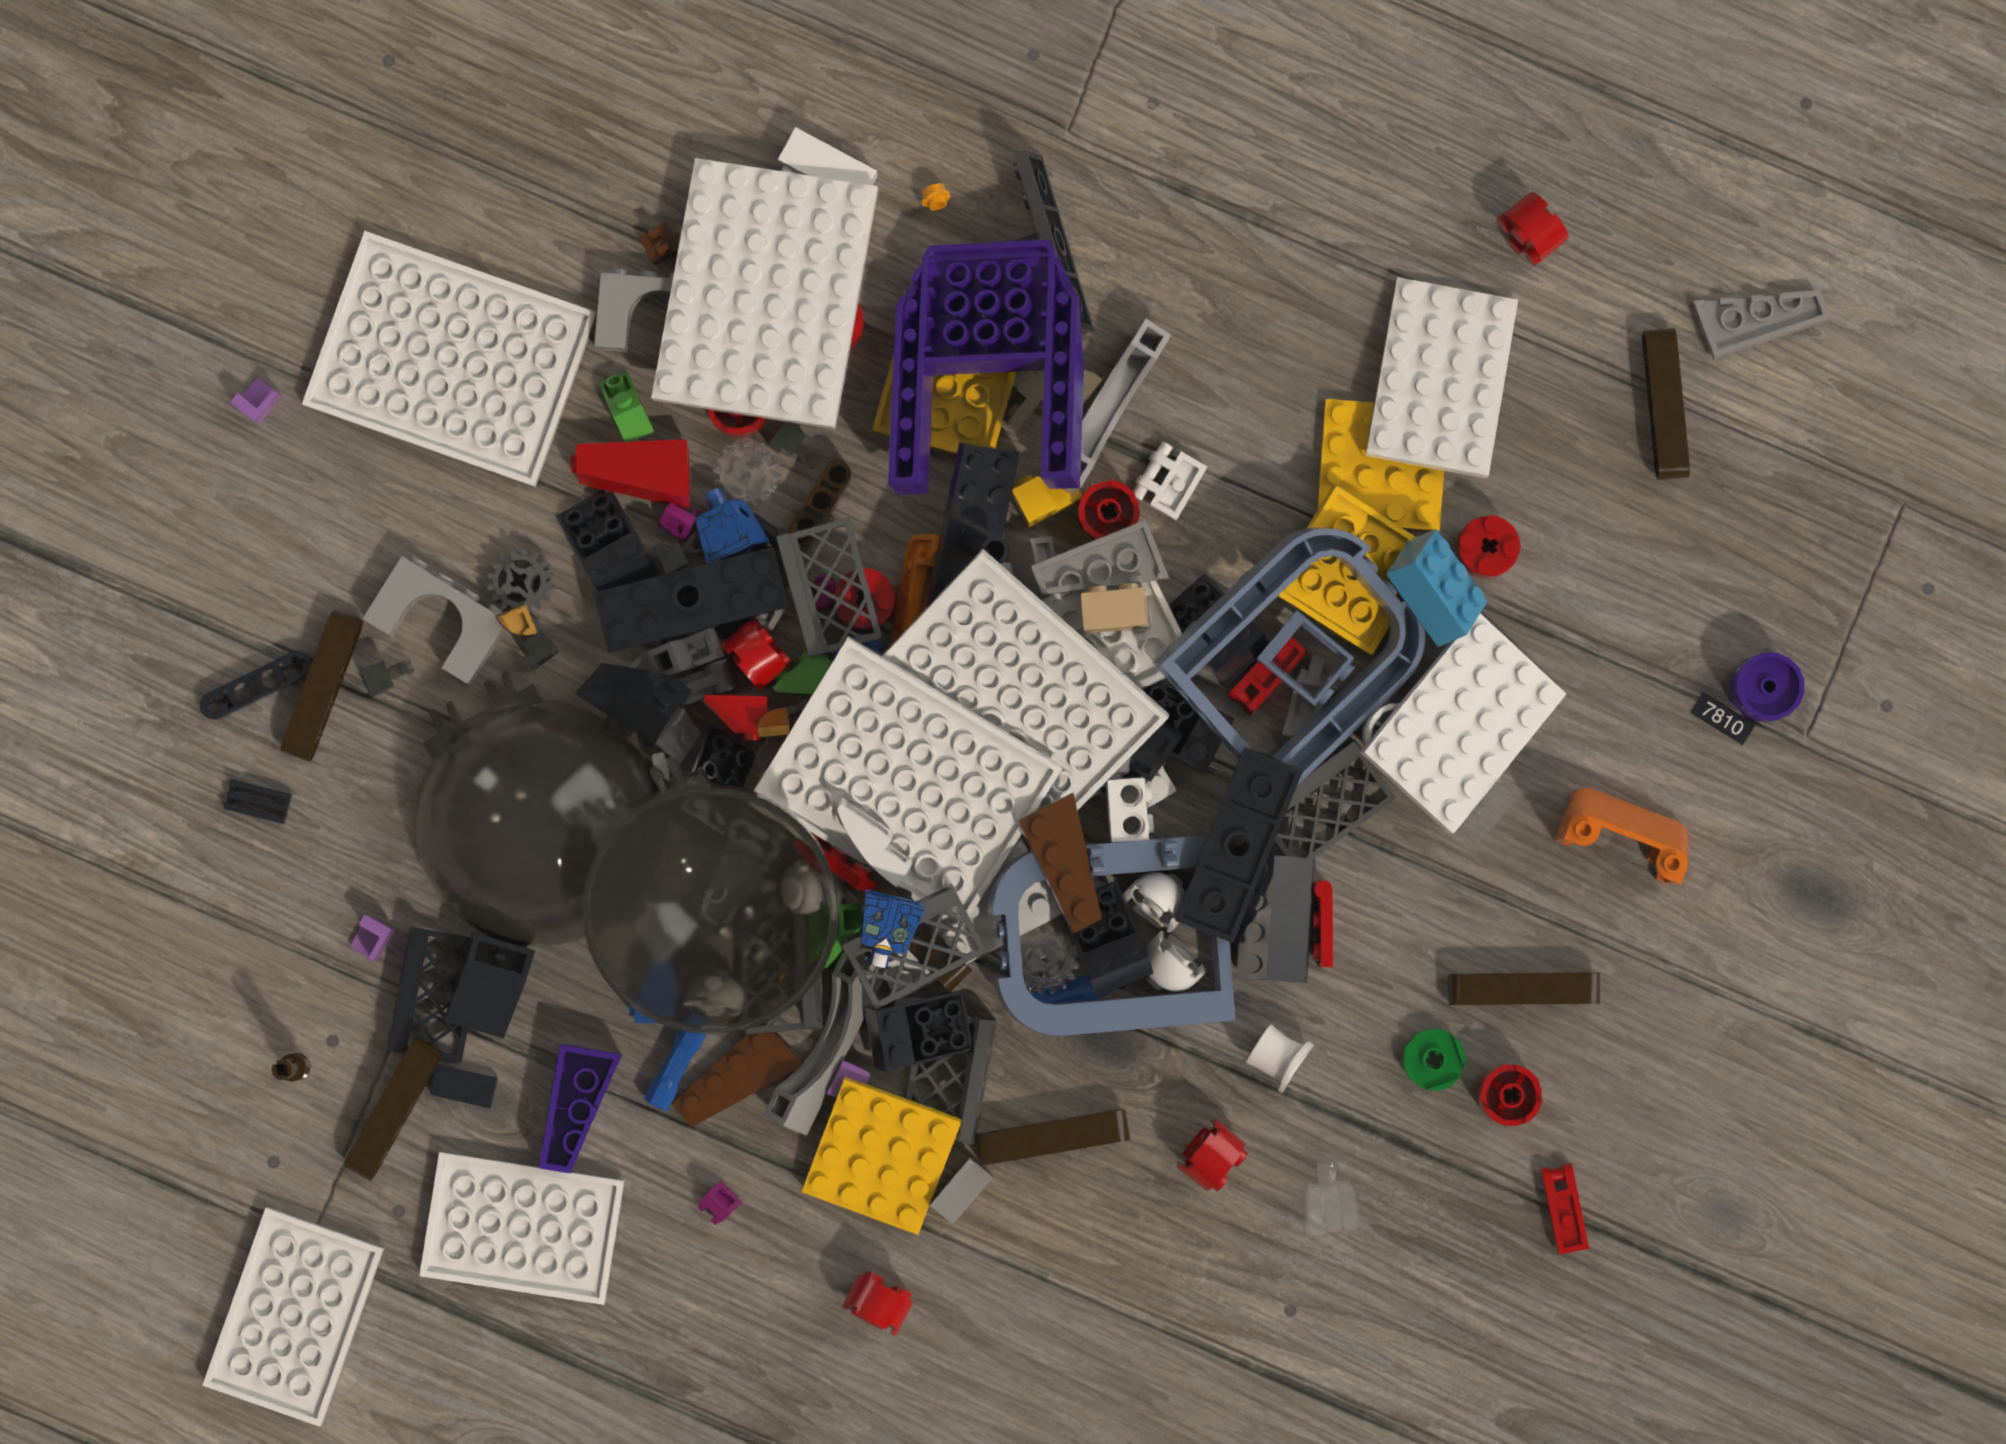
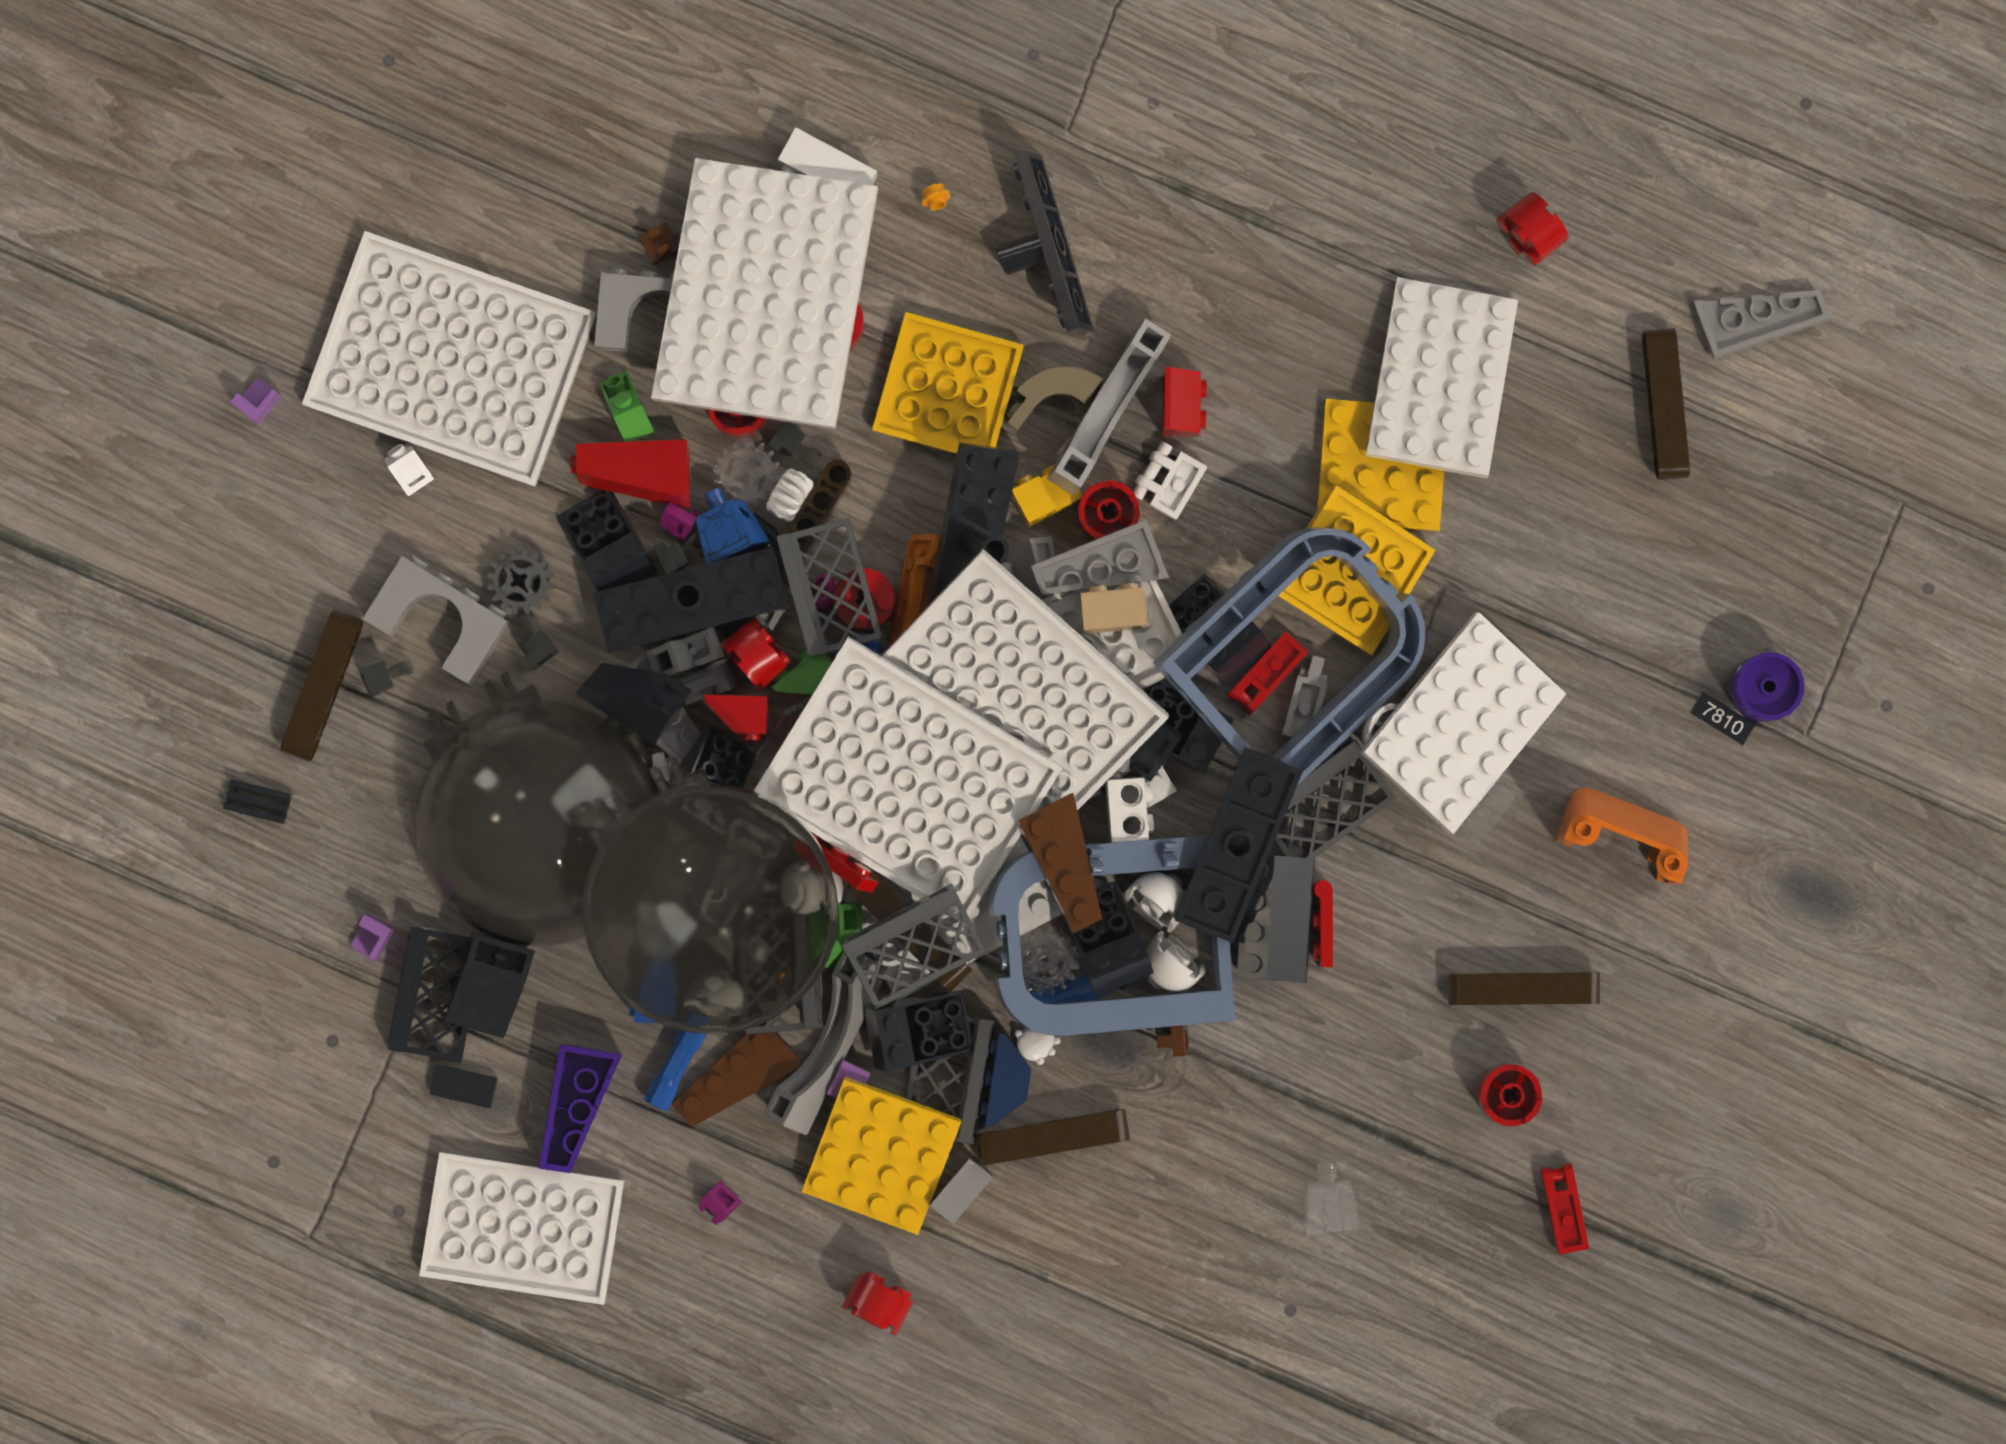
black beam [199,651,312,720] -> none
white plate [202,1207,385,1427] -> none
dark brown pin [272,1053,311,1082] -> none
dark brown beam [343,1036,444,1181] -> none
pearl gold tile [495,604,537,635] -> none
pearl gold tile [758,707,790,737] -> none
white slope [837,798,912,888] -> none
blue torso [861,889,925,968] -> none
dark purple wedge [888,239,1084,495] -> none
red brick [1177,1119,1248,1192] -> none
white piece [1246,1024,1314,1094] -> none
sand blue window [1256,611,1355,707] -> none
dark azure brick [1386,529,1488,647] -> none
green plate [1402,1028,1466,1091] -> none
red brick [1455,515,1521,579] -> none
none -> white bracket [384,443,434,496]
none -> white gear [767,468,814,523]
none -> dark blue slope [980,1032,1031,1127]
none -> white piece [1015,1028,1061,1065]
none -> reddish brown tile [1157,1025,1190,1057]
none -> red slope [1162,367,1207,437]

